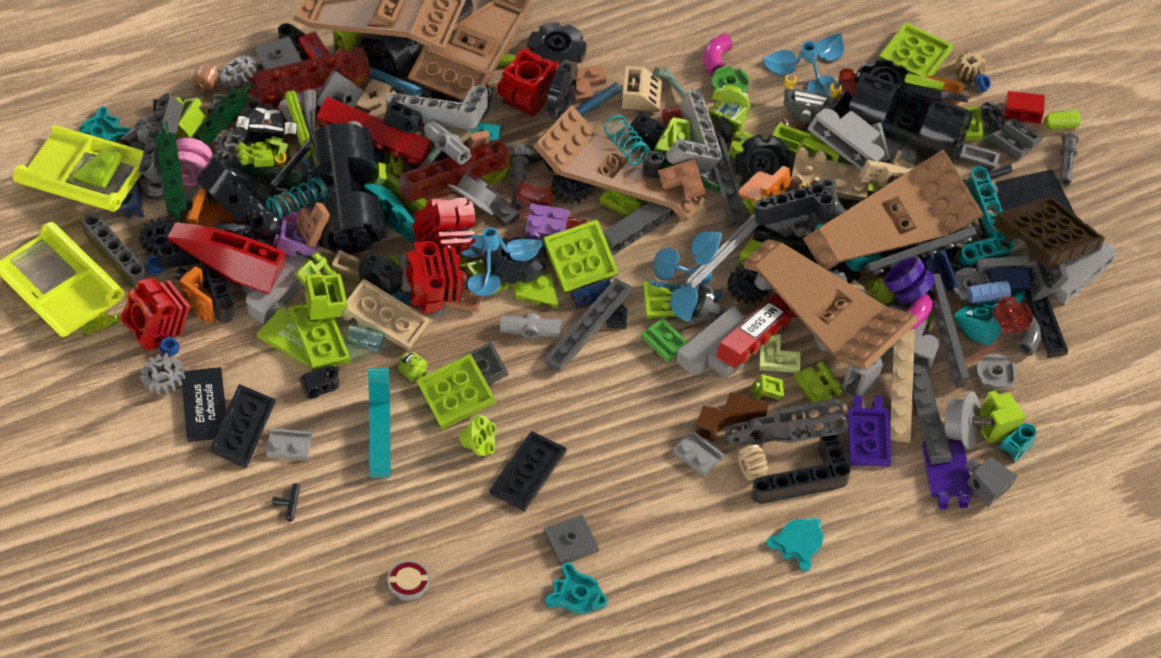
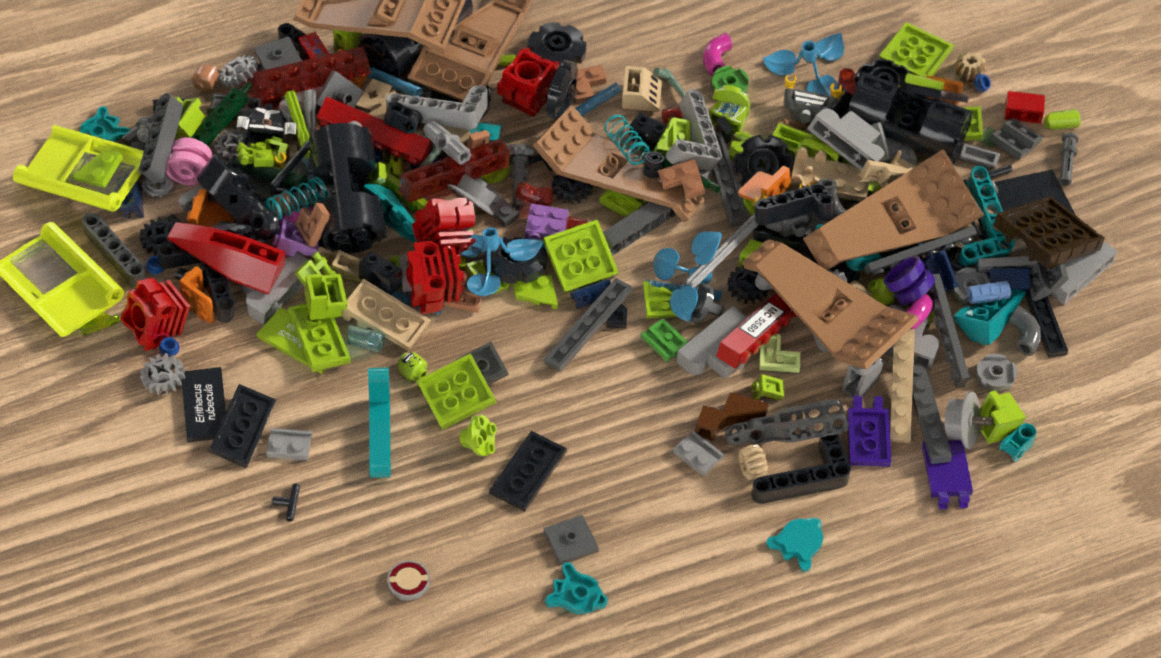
dark green plate [155,121,187,223] -> none
black piece [299,365,340,399] -> none
light grey piece [500,313,561,339] -> none
lime plate [794,361,843,403] -> none
dark grey torso [965,457,1018,508] -> none
black gear [981,102,1005,130] -> none
clear red plate [992,297,1033,333] -> none

